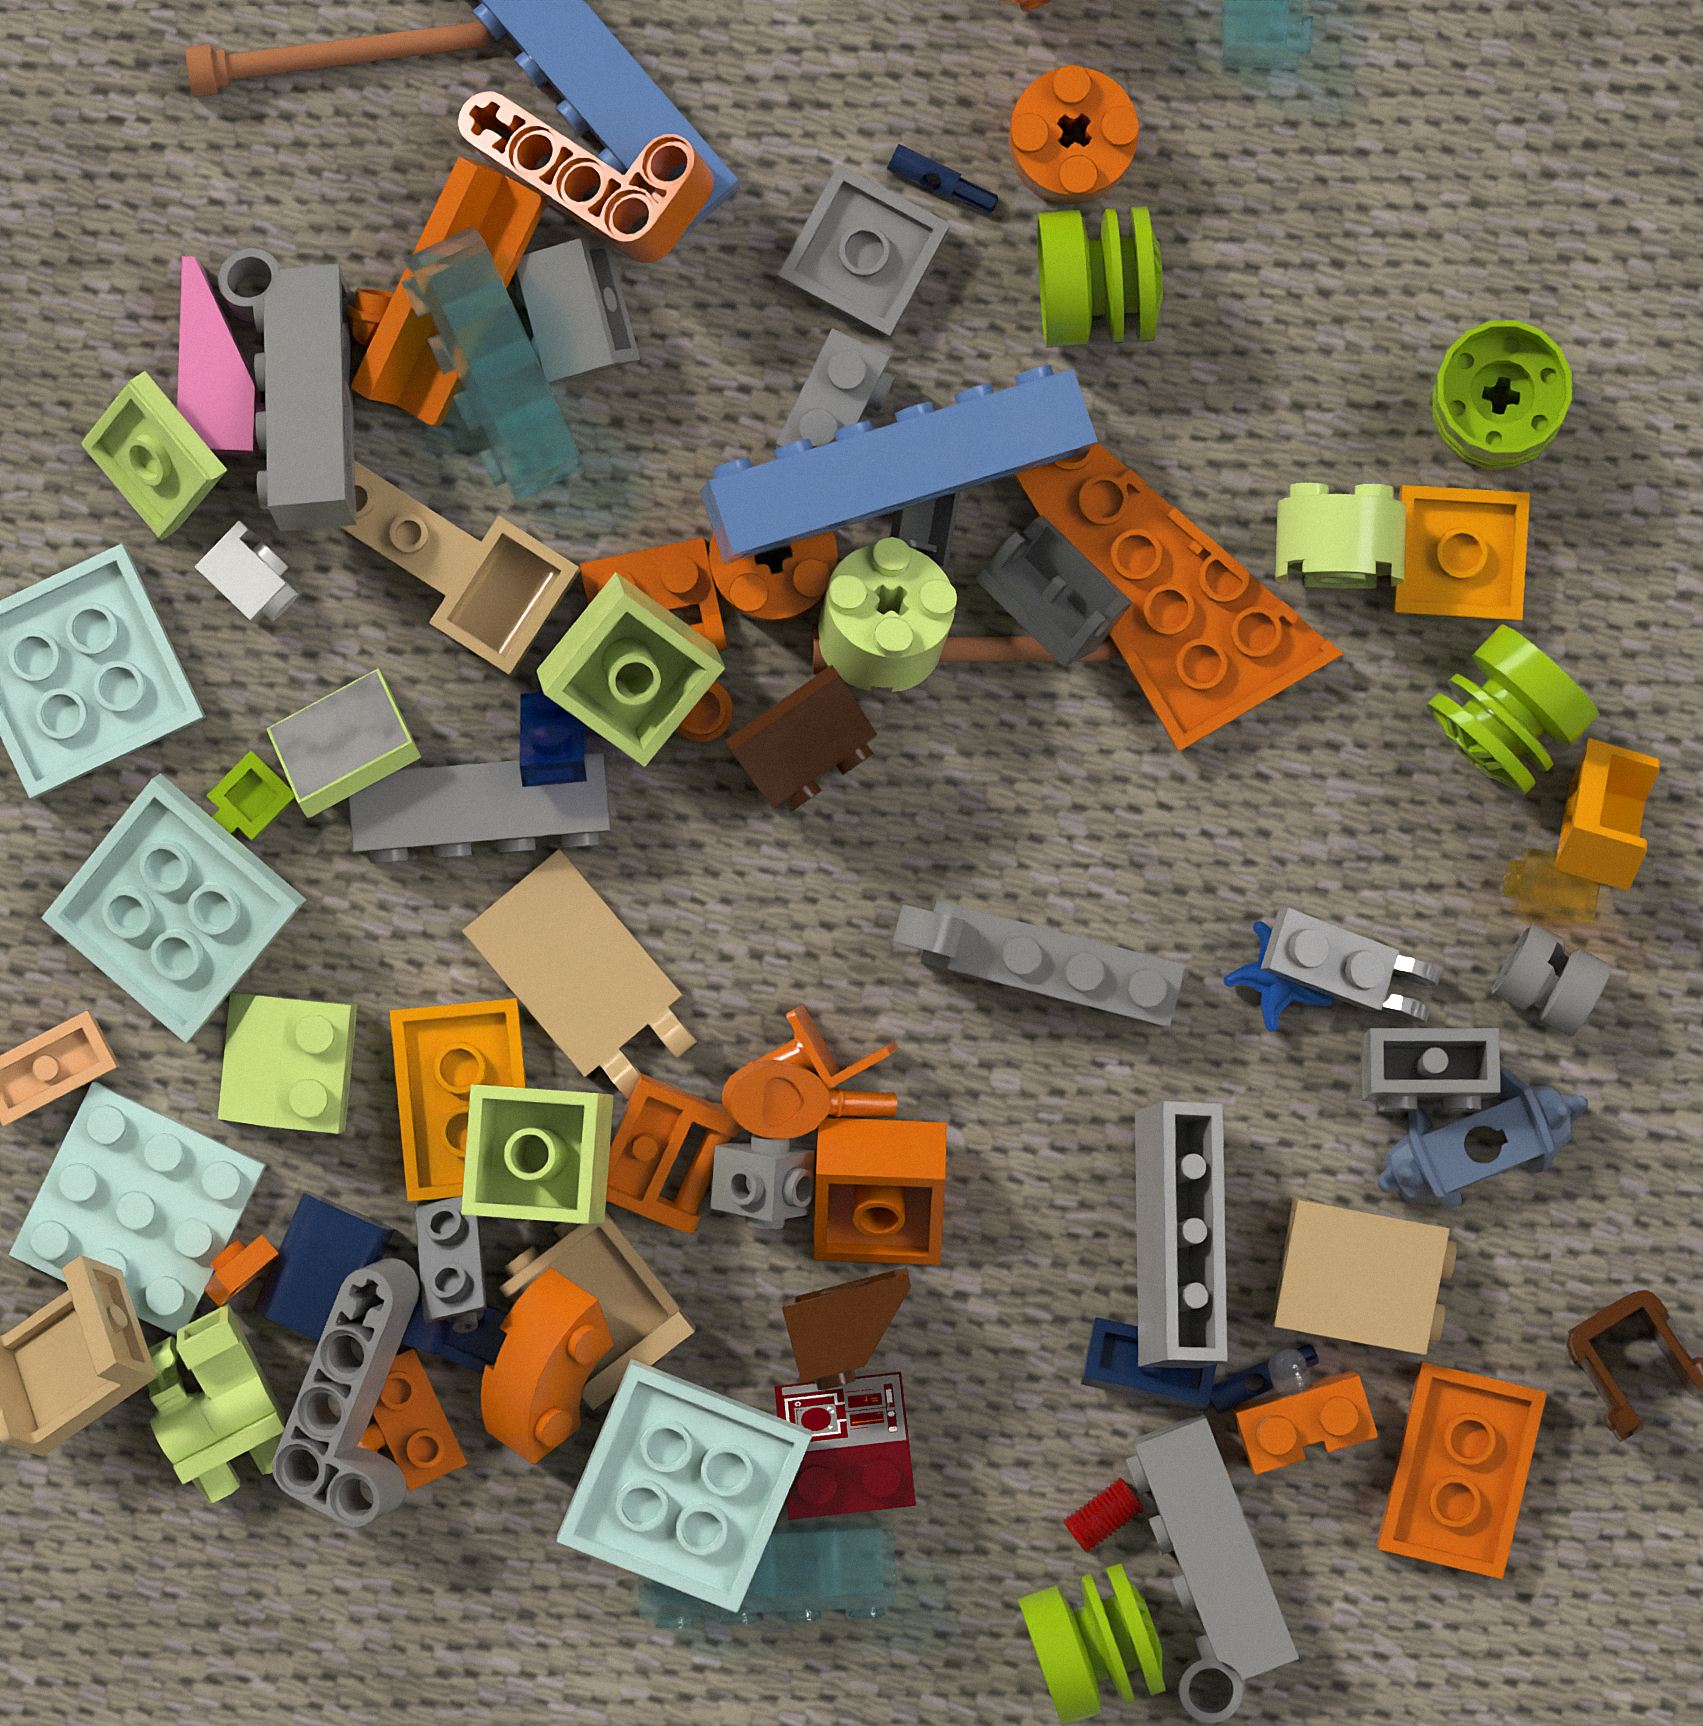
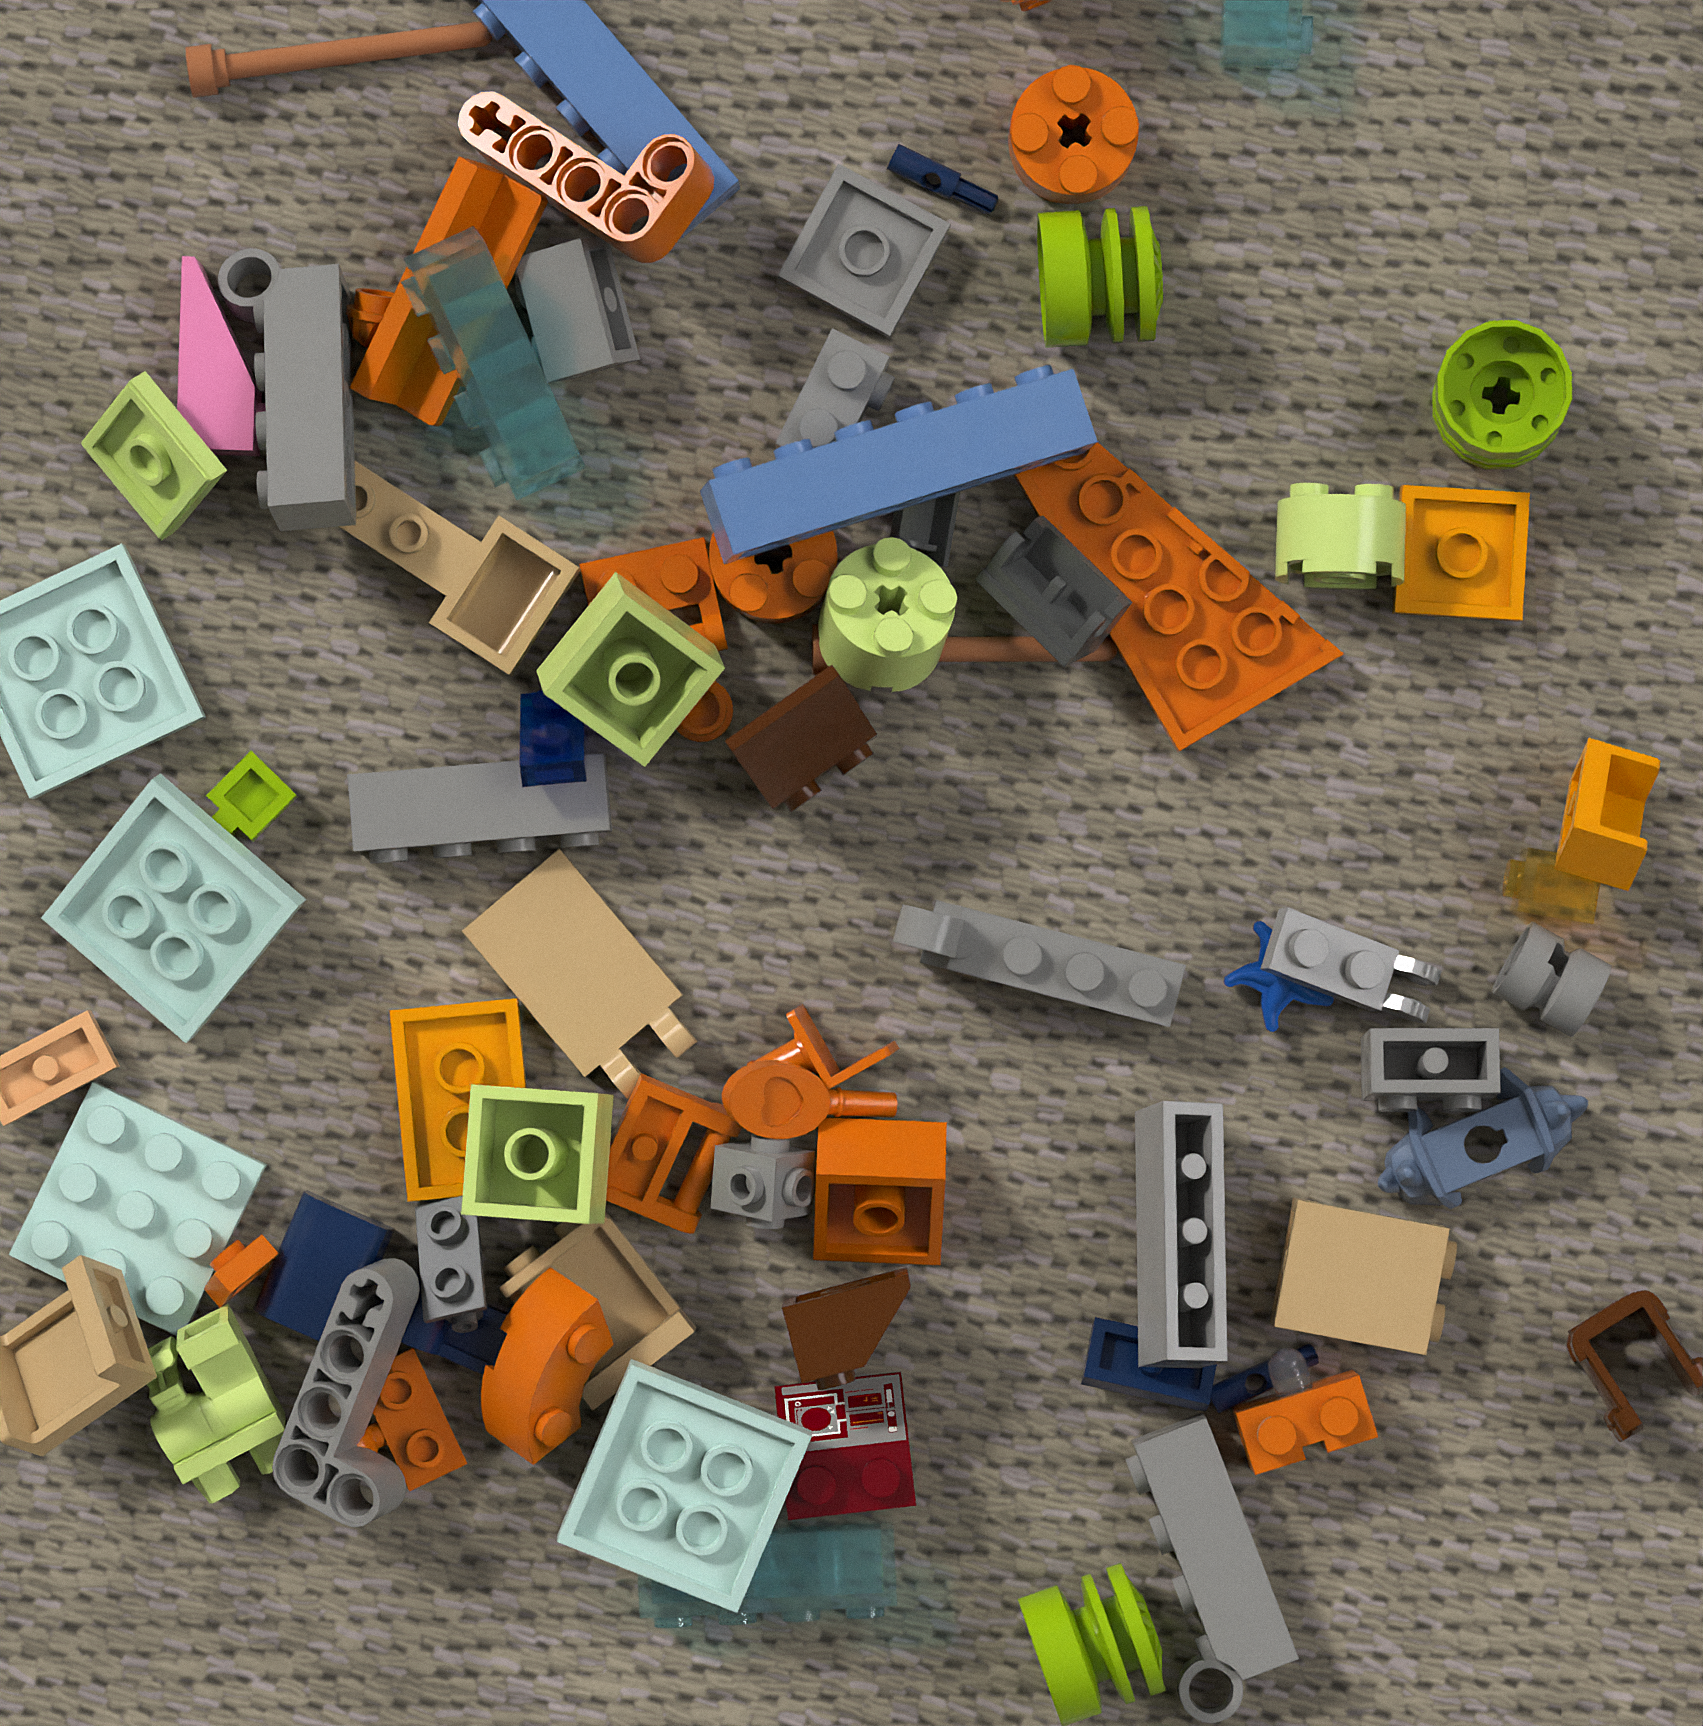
white brick [195,521,298,624] -> none
yellowish green slope [218,992,358,1134] -> none
flat silver tile [266,668,421,818] -> none
red piece [1063,1477,1145,1553] -> none
orange plate [1376,1360,1547,1579] -> none
lime wheel [1426,624,1600,795] -> none

